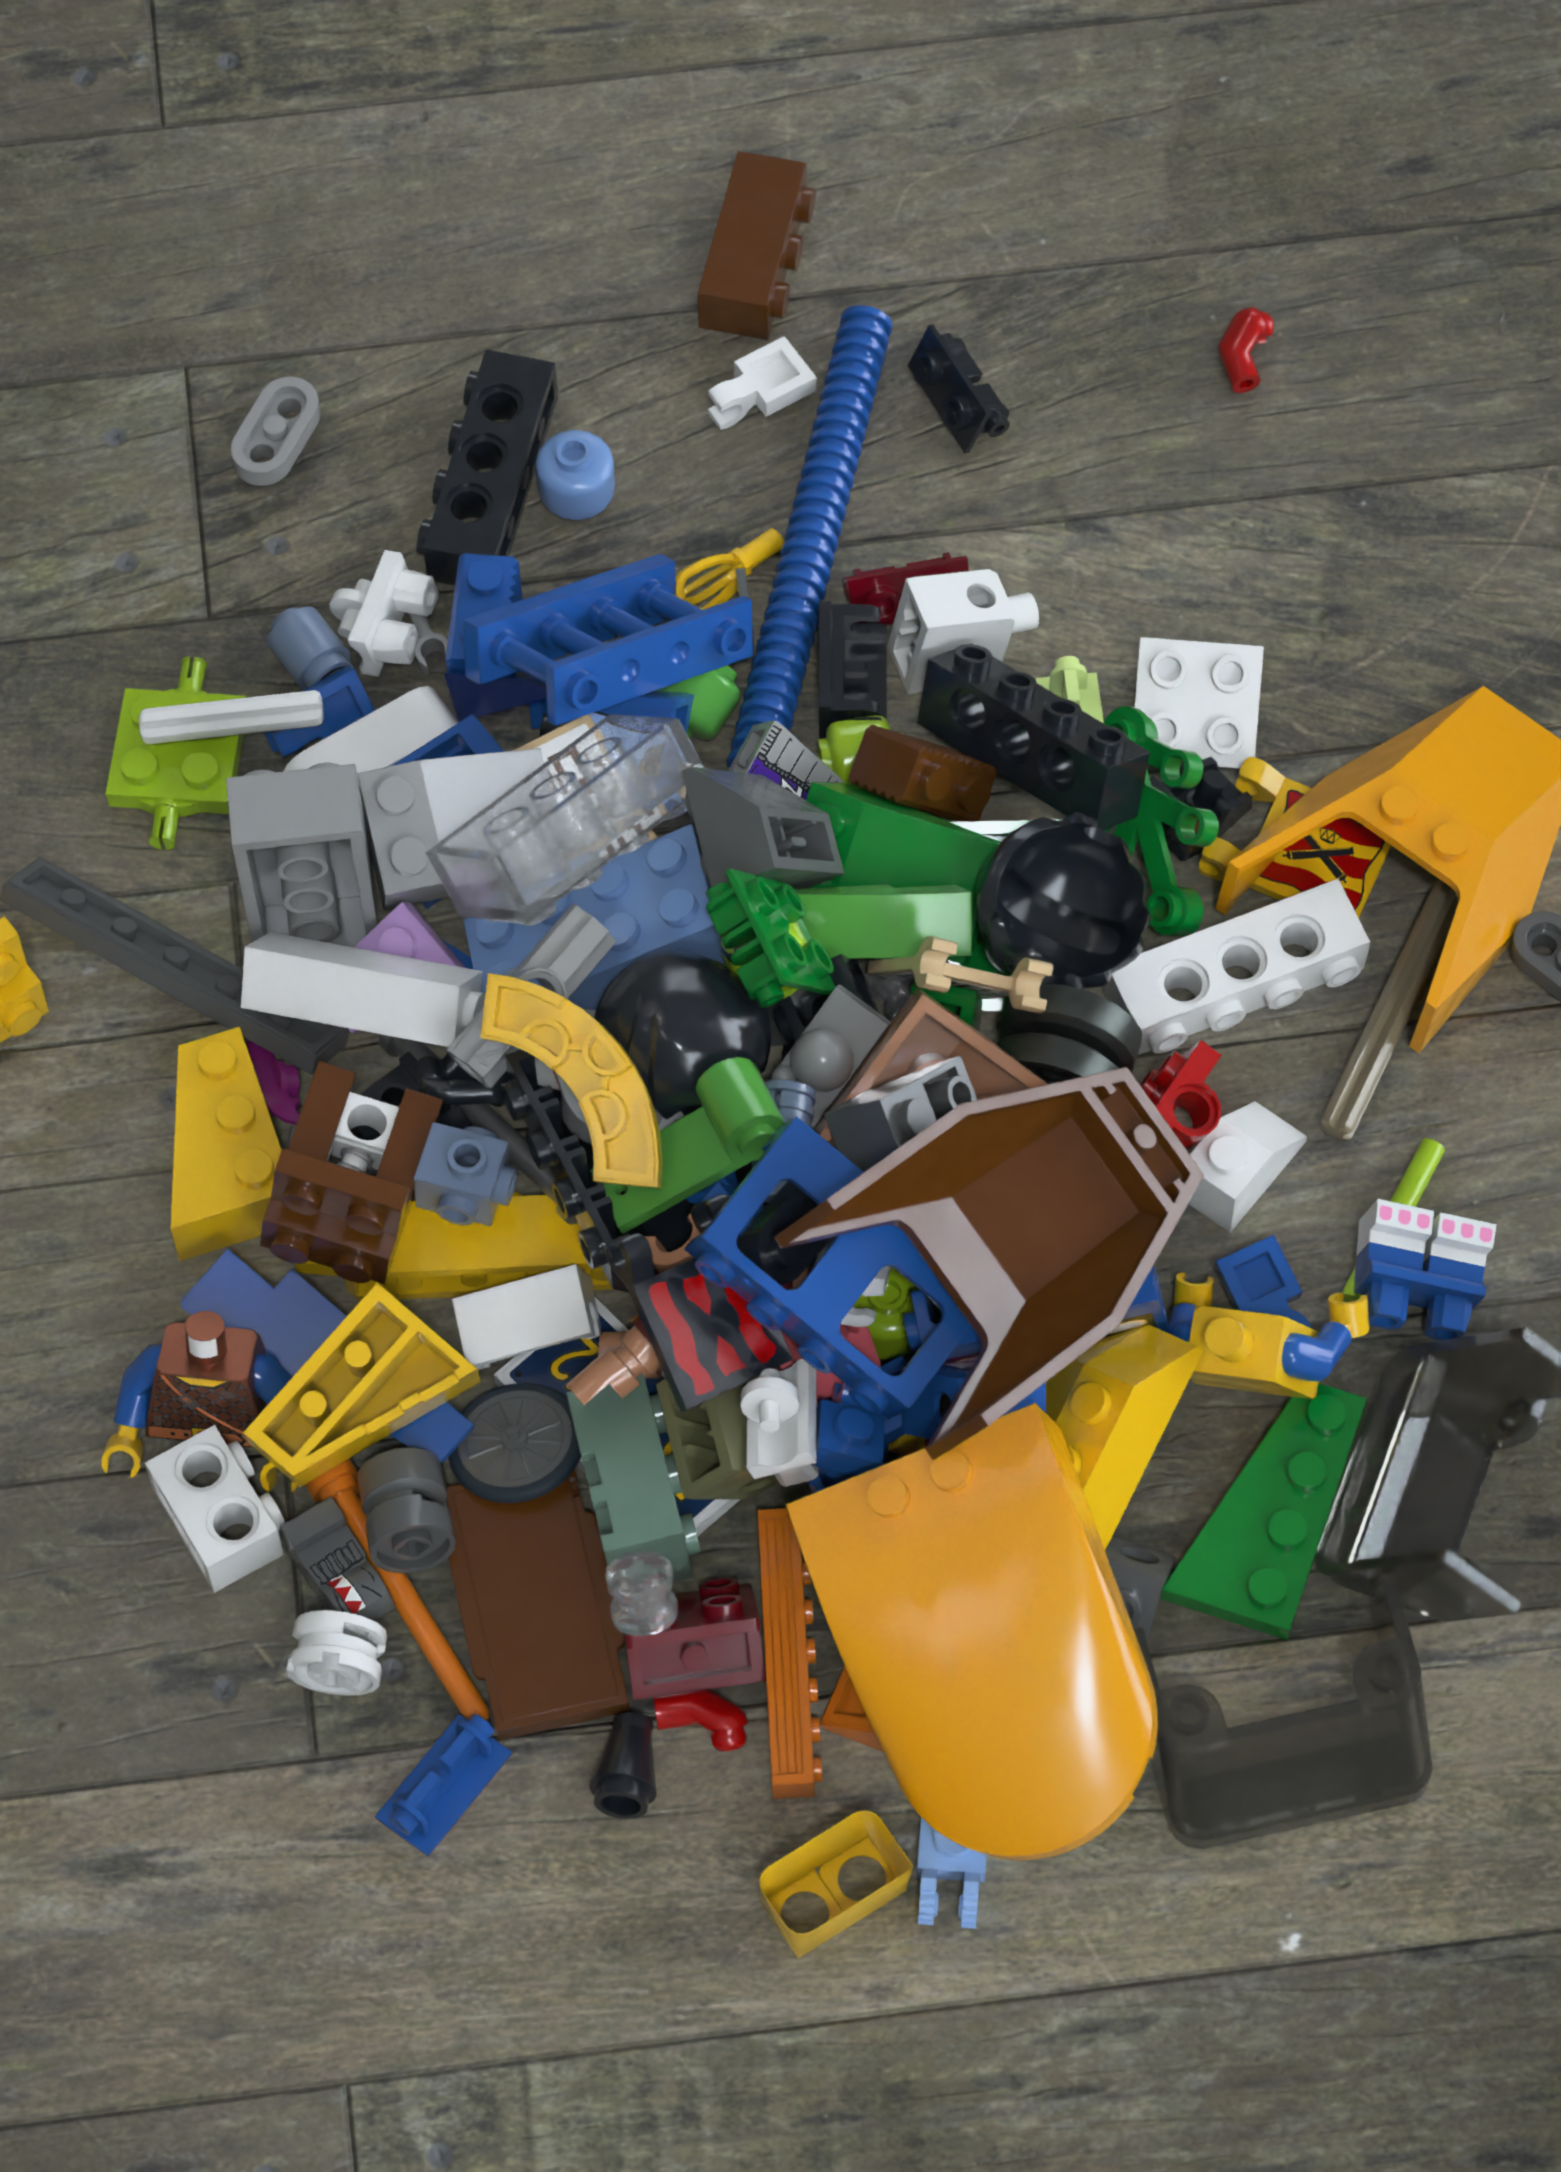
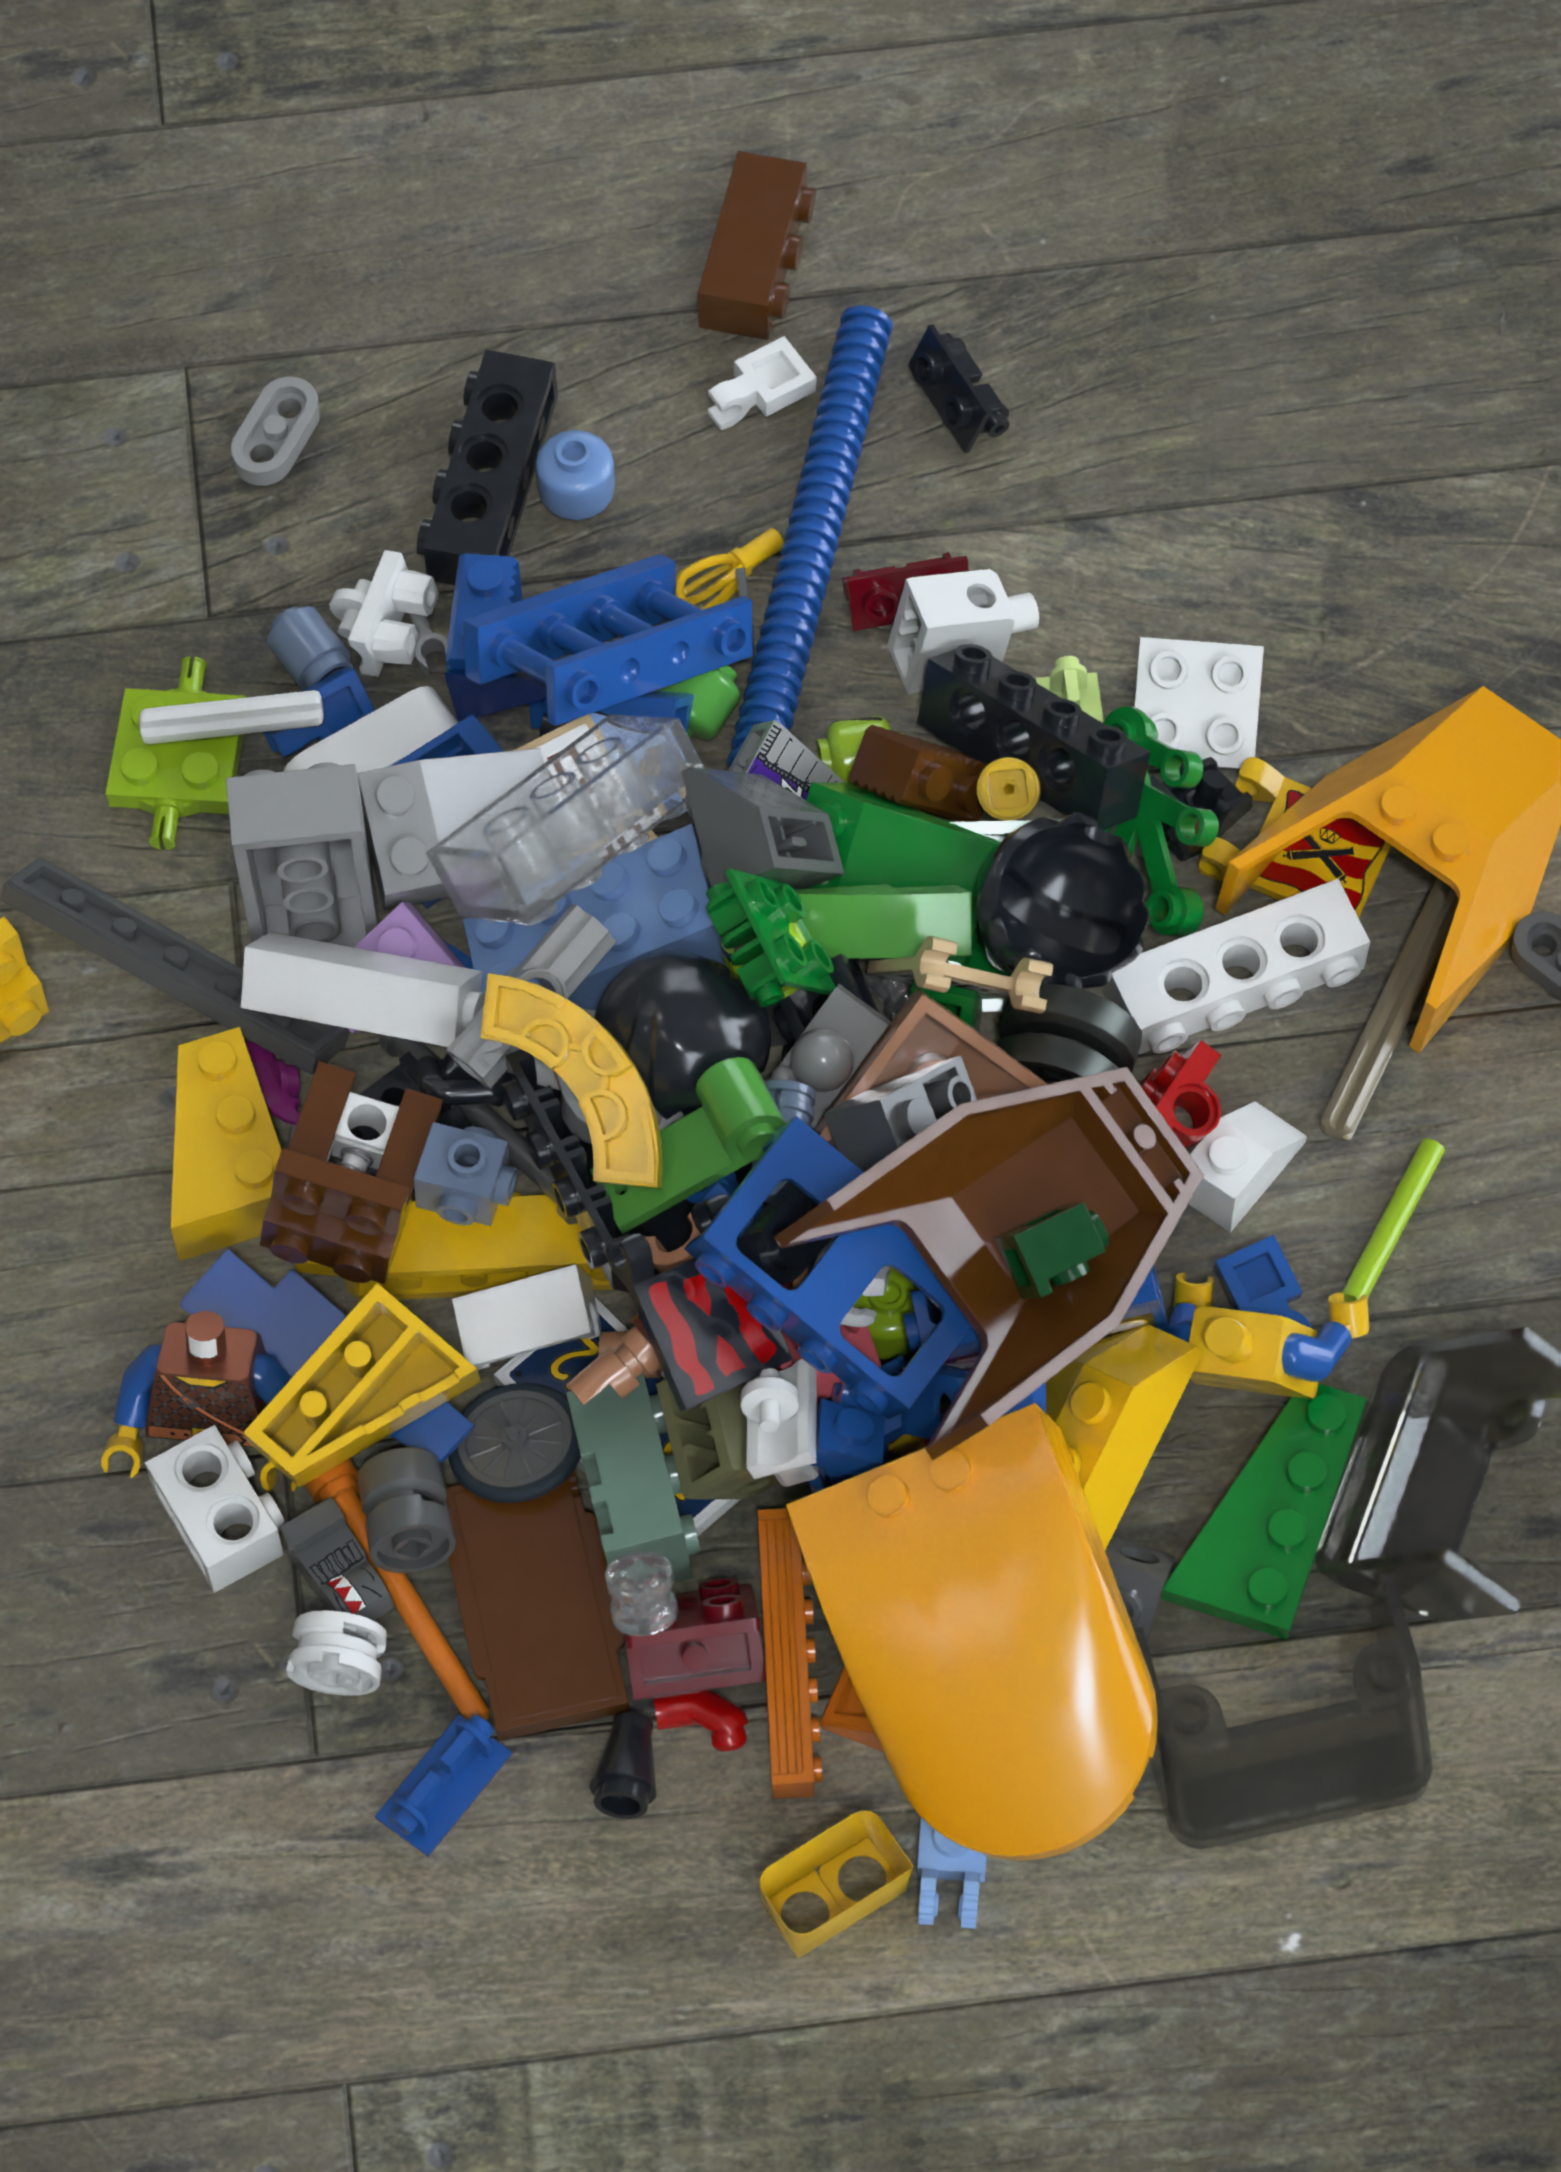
black hinge [819,601,887,739] -> none
red arm [1218,307,1274,393] -> none
blue hips [1354,1199,1496,1343] -> none
none -> yellow tile [977,758,1041,821]
none -> dark green brick [994,1202,1109,1299]

